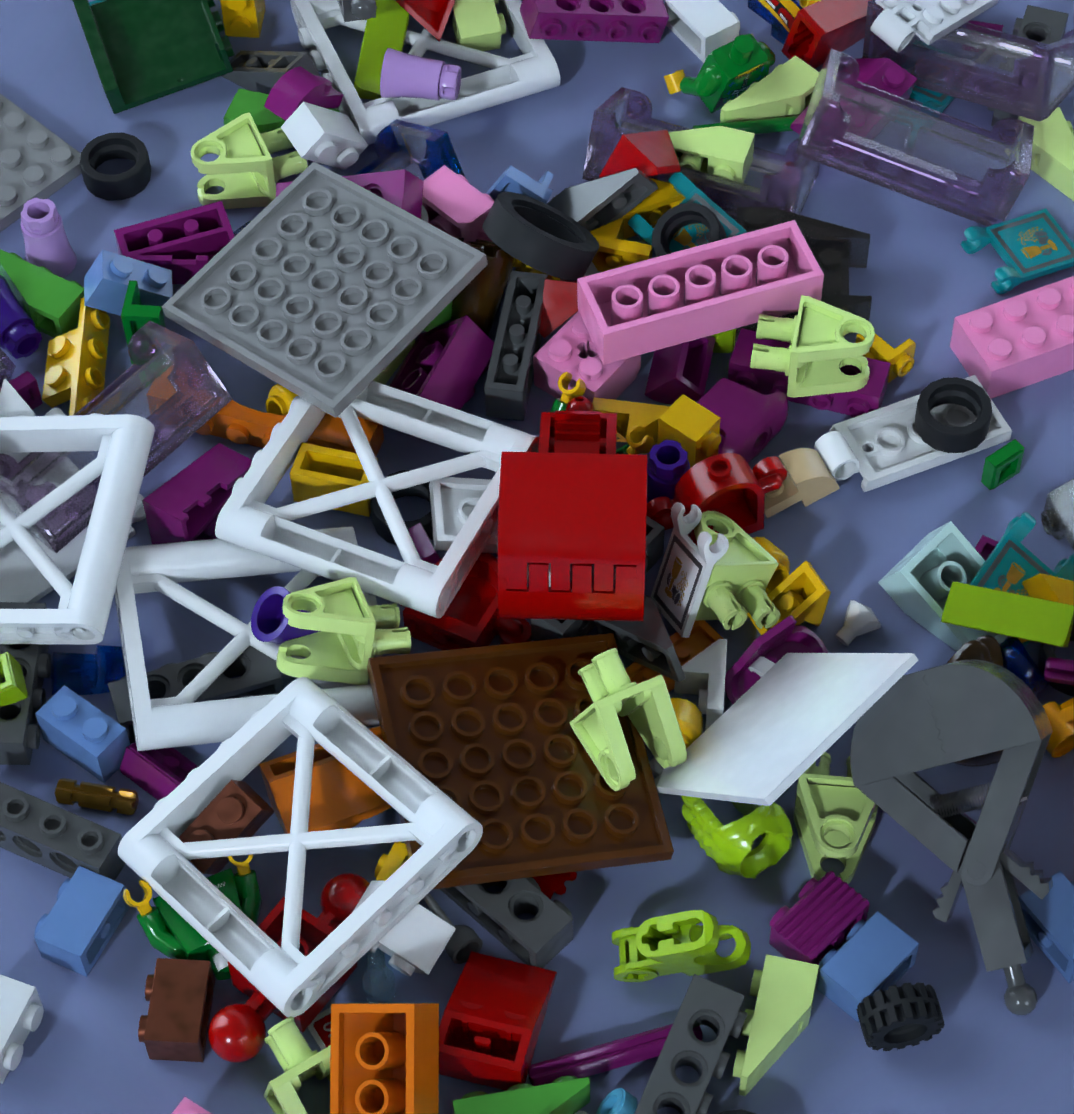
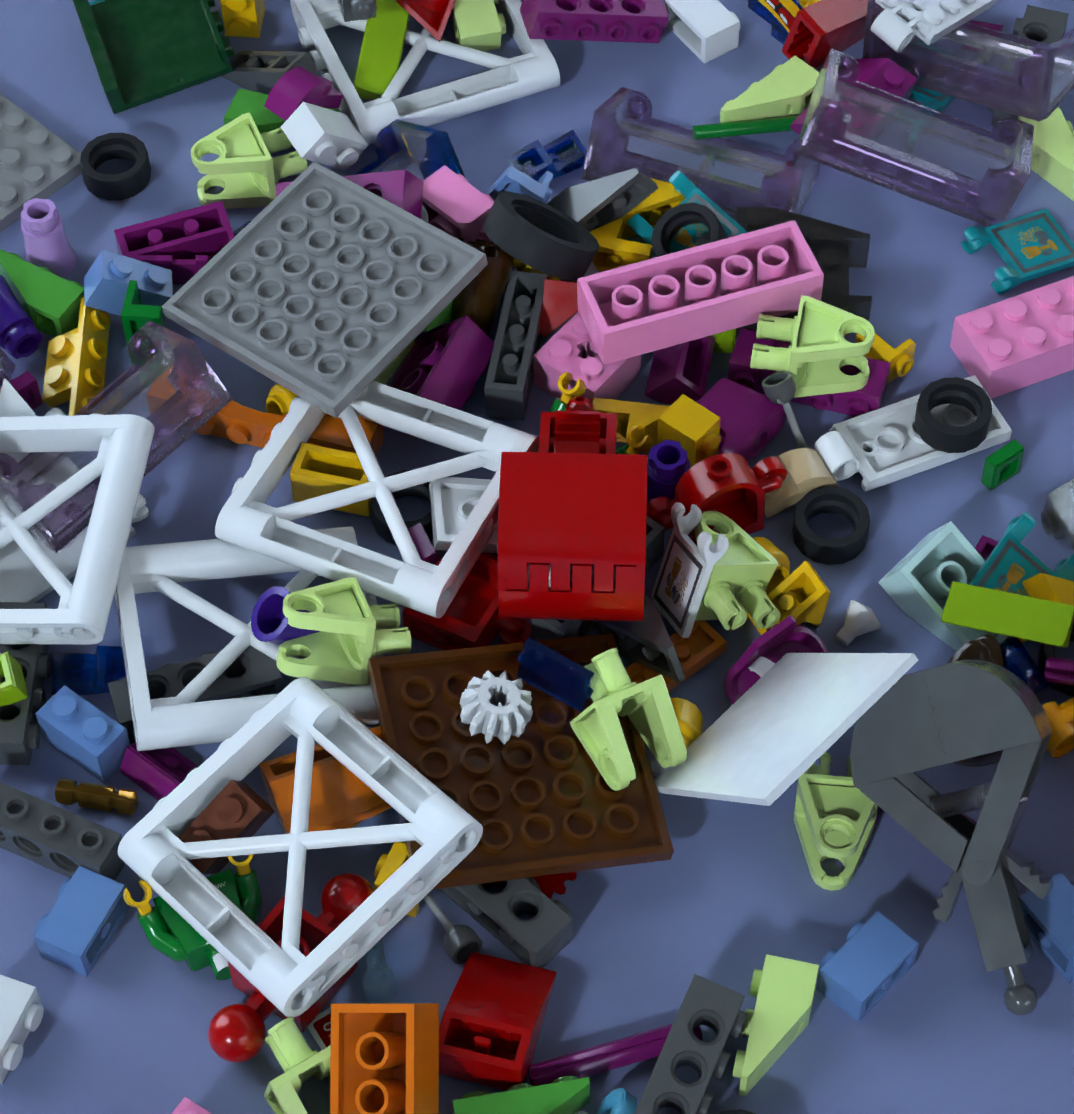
copper brick [138,958,215,1062] -> none
magenta wedge [142,443,252,545] -> none
white brick [353,880,456,977] -> none
lavender plant [380,48,462,101] -> none
red slope [599,130,680,178] -> none
lime piece [611,910,751,982] -> none
green torso [664,34,776,114] -> none
yellowish green slope [669,126,755,189] -> none
white slope [674,639,727,731] -> none
lime piece [681,796,793,879] -> none
magenta brick [769,871,870,965] -> none
black tyre [856,982,945,1051] -> none
none -> white gear [459,670,533,745]
none -> clear blue slope [507,129,592,182]
none -> clear blue piece [517,637,594,712]
none -> dark grey hinge [761,371,810,448]
none -> black tyre [792,487,870,565]

